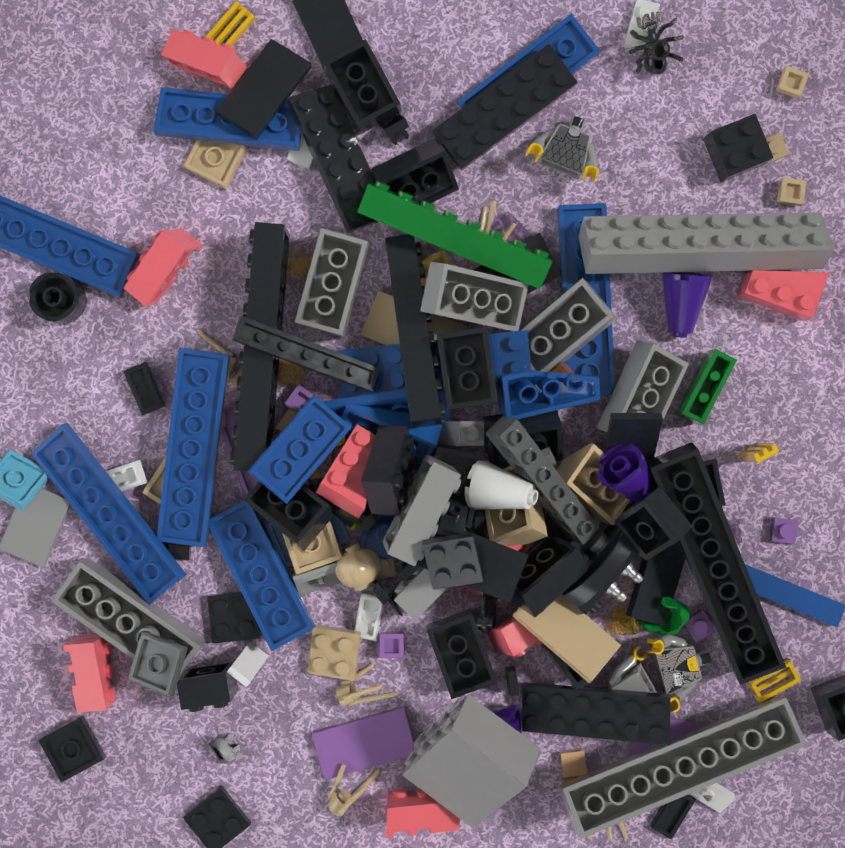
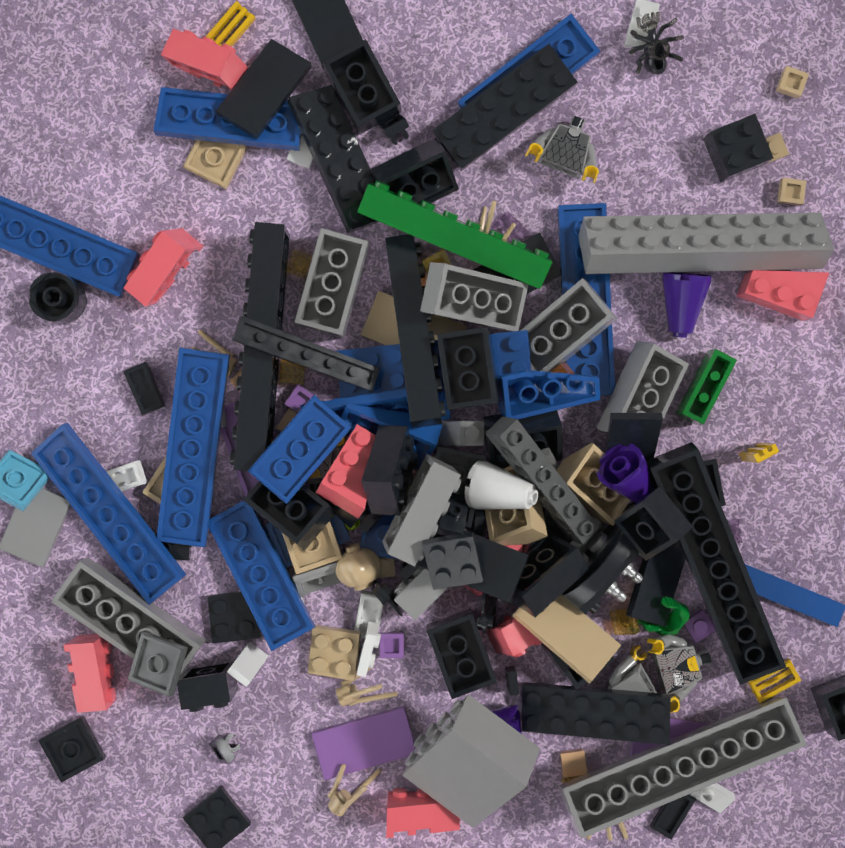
medium lavender plate [769,517,798,544] -> none
none -> white plate [356,621,381,677]

